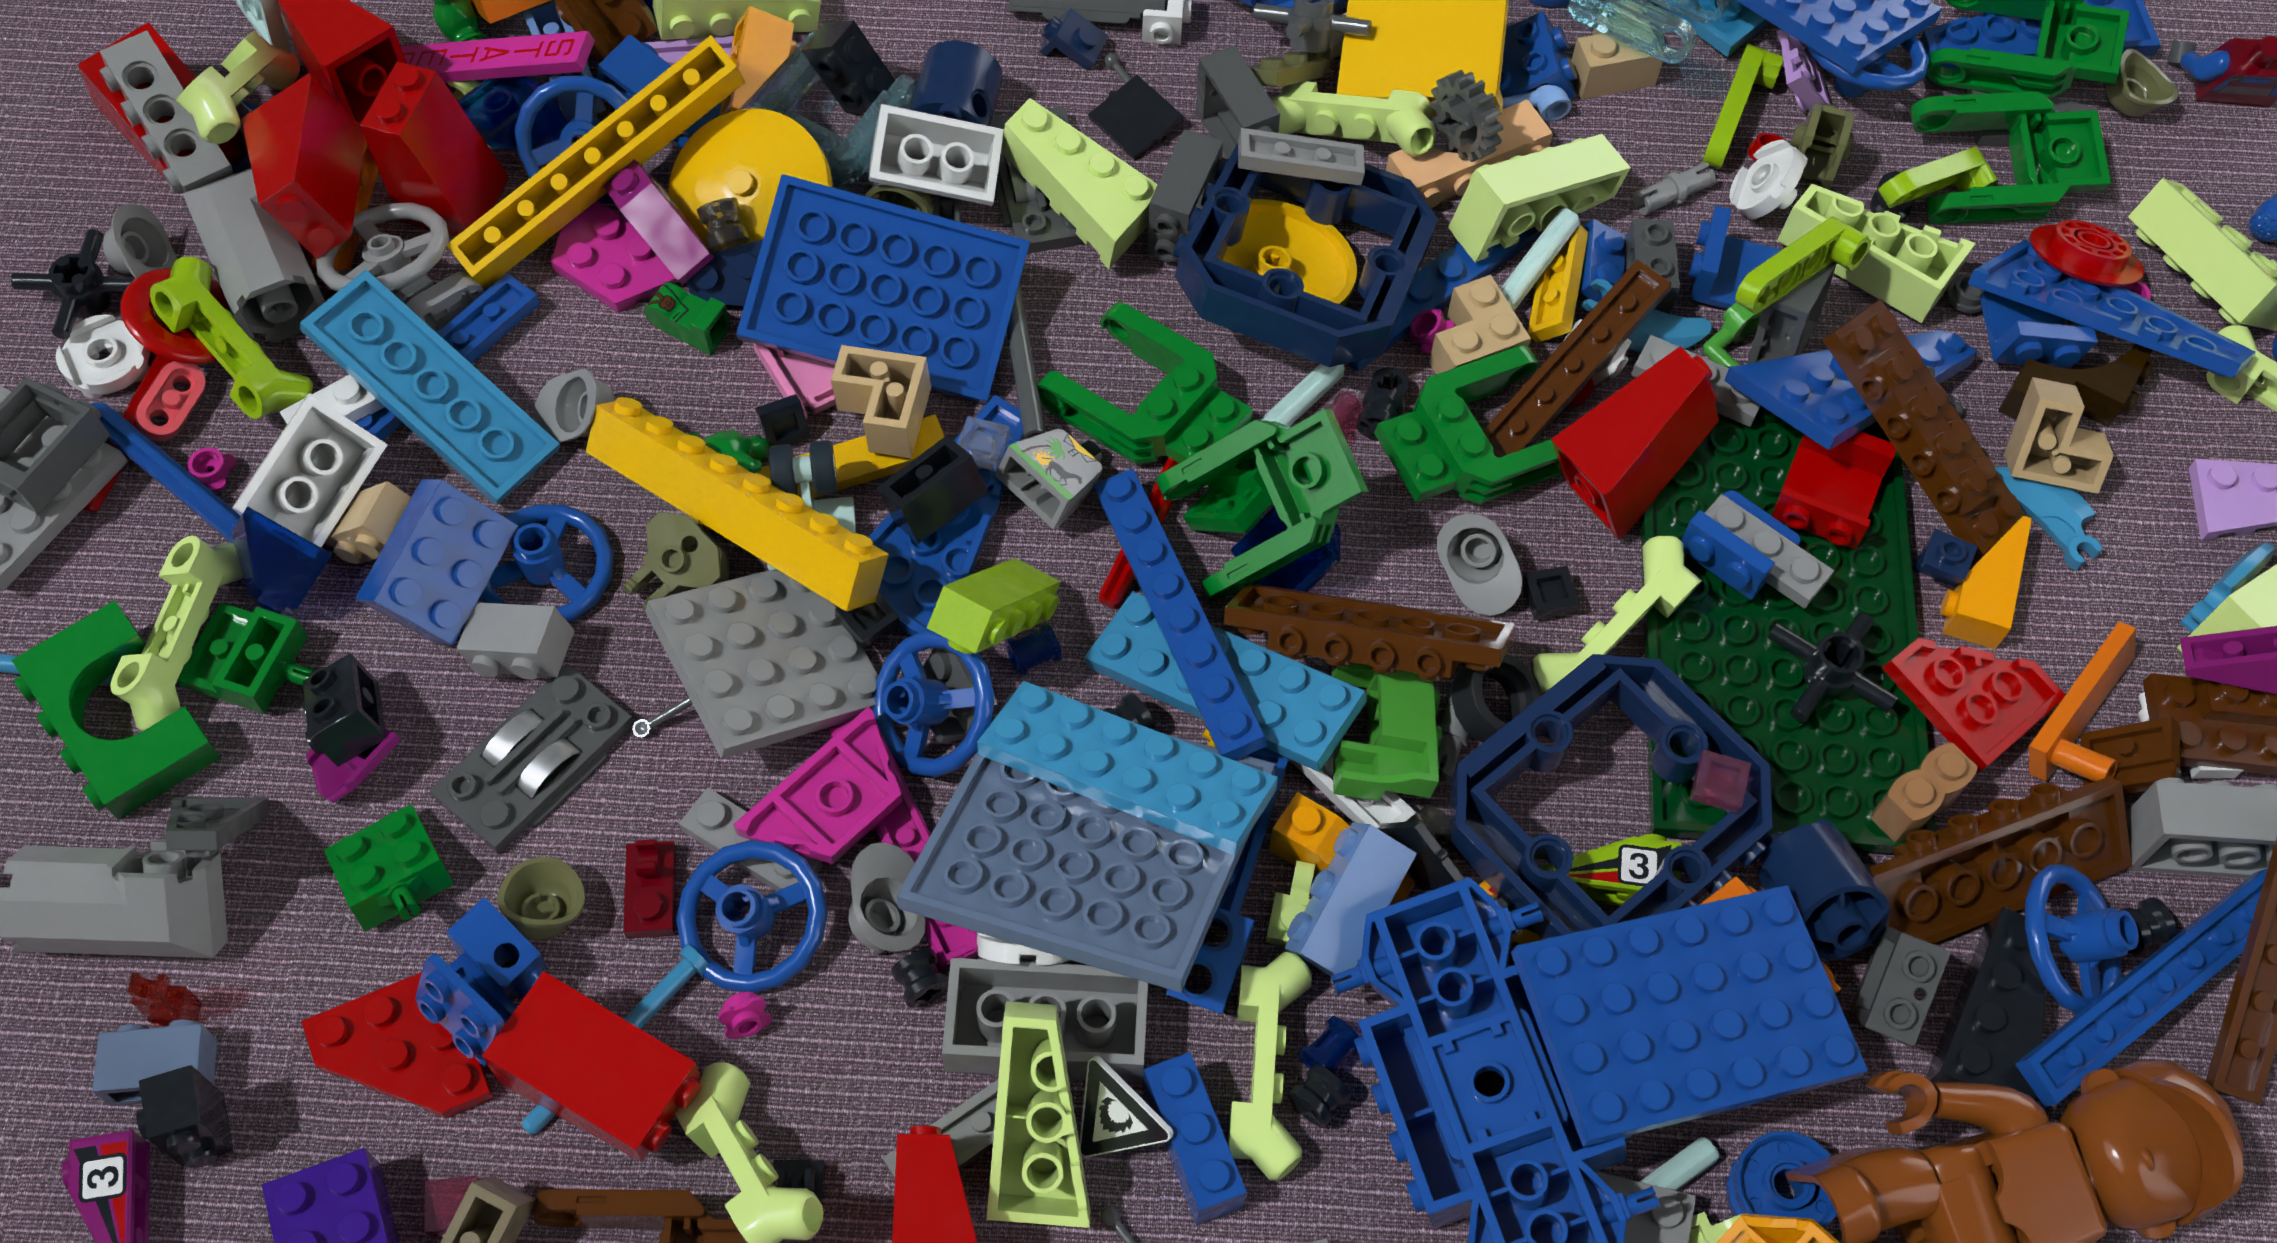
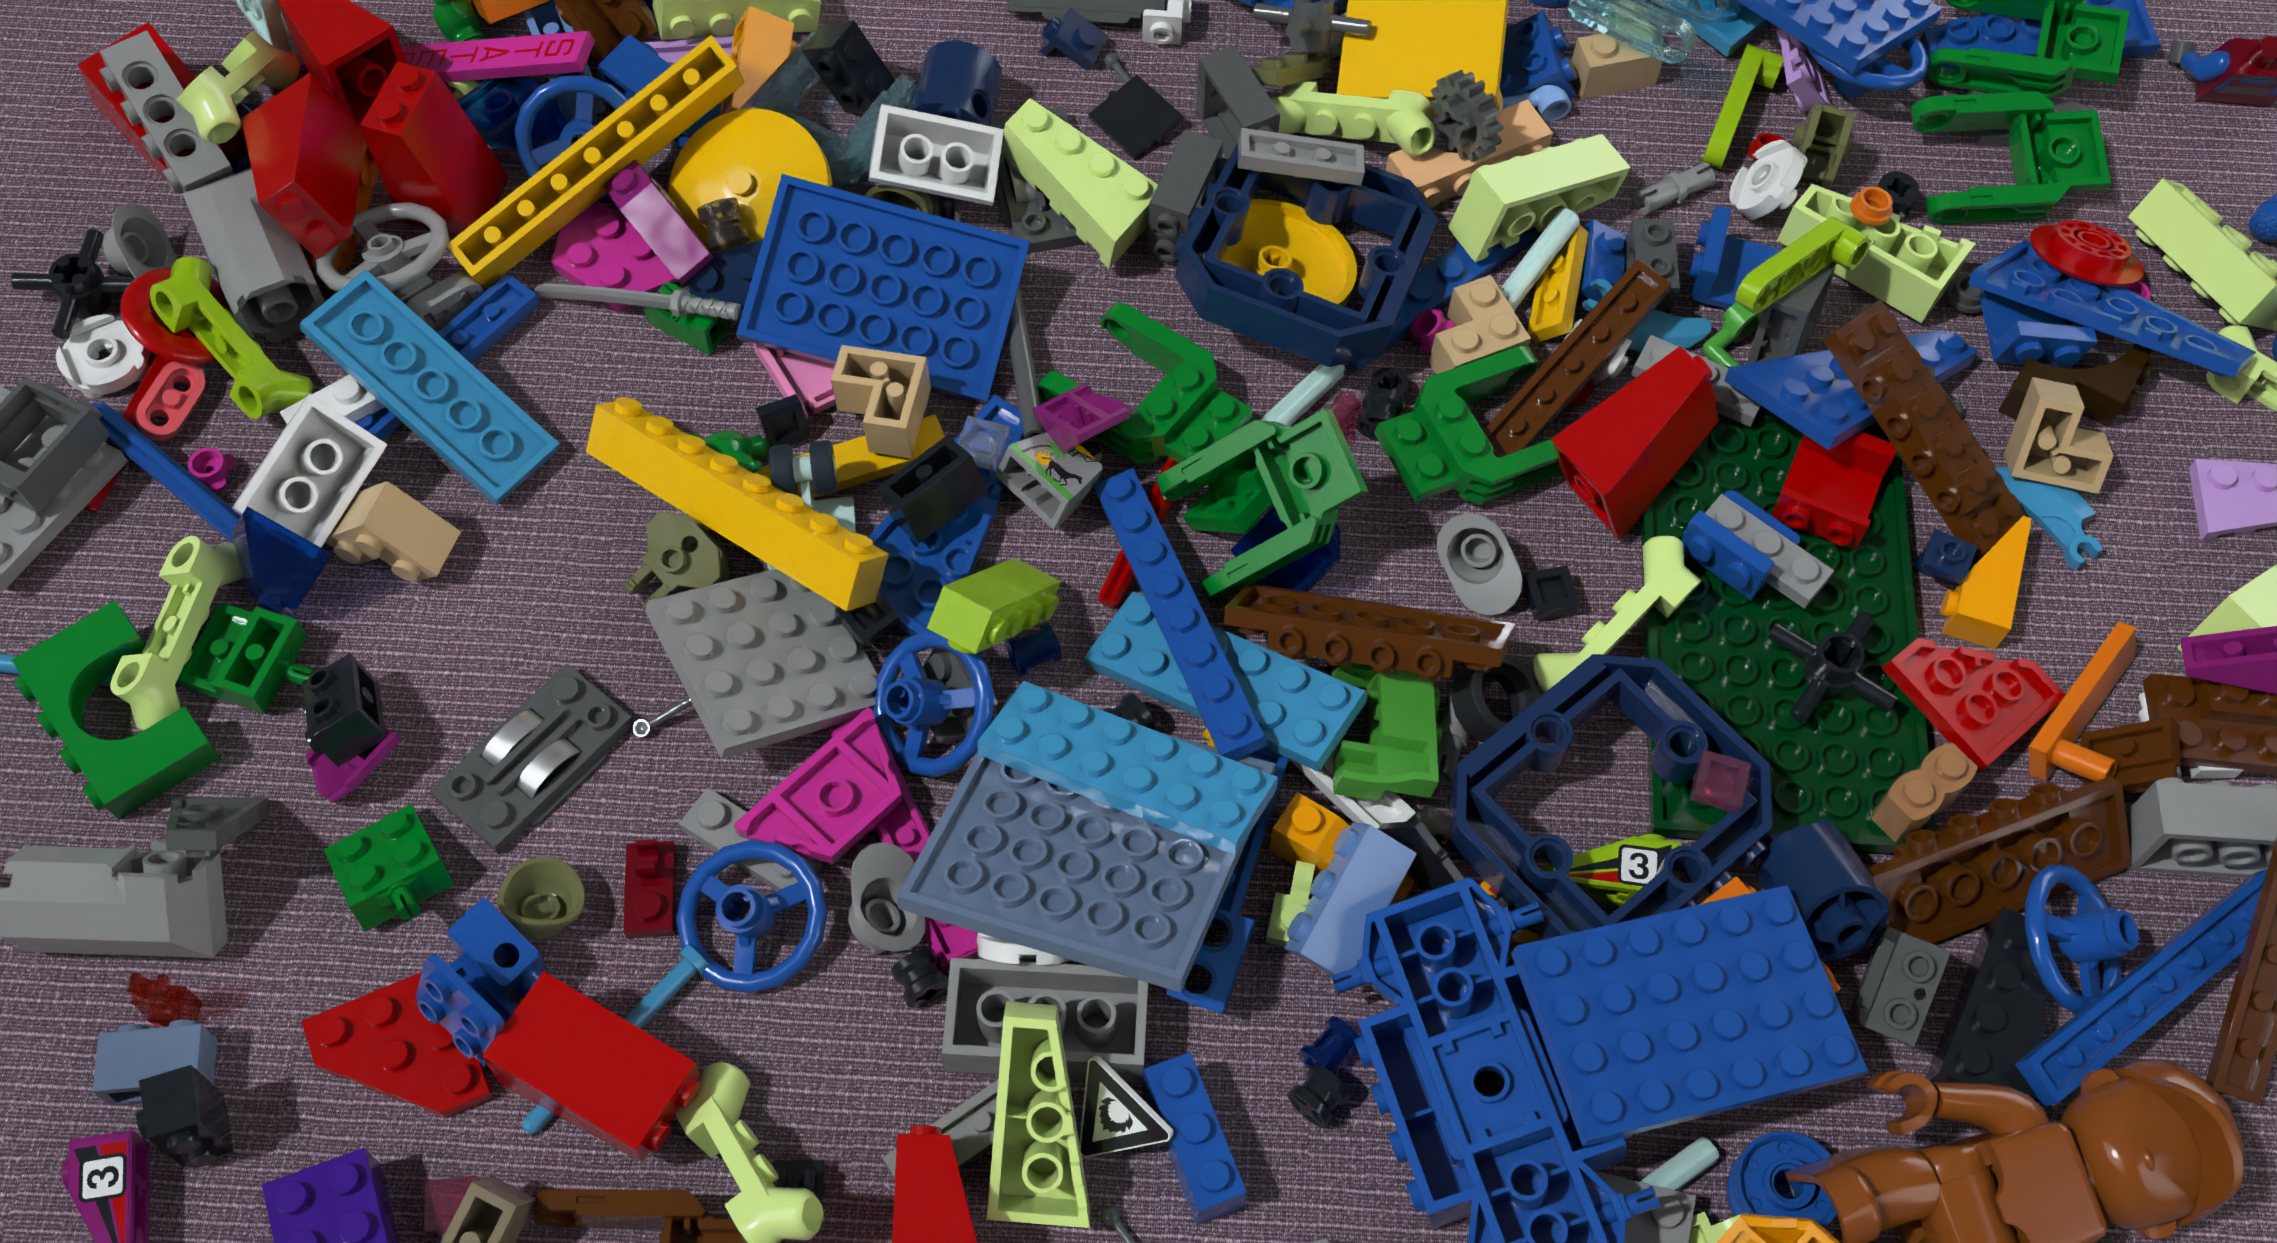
blue brick [355,479,518,645] -> none
light grey brick [456,603,575,680] -> none
blue piece [478,504,615,622] -> none
light grey piece [533,369,616,443] -> none
dark pink plate [718,992,772,1039] -> none
yellowish green plate [1227,952,1312,1181] -> none
lime beam [1878,146,1998,208] -> none
olive helmet [2106,49,2179,117] -> none
black wheel [2118,897,2177,955] -> none
dark azure piece [2180,541,2276,633] -> none
none -> light grey sword [533,283,742,321]
none -> magenta slope [1033,384,1133,453]
none -> orange plate [1850,186,1893,226]

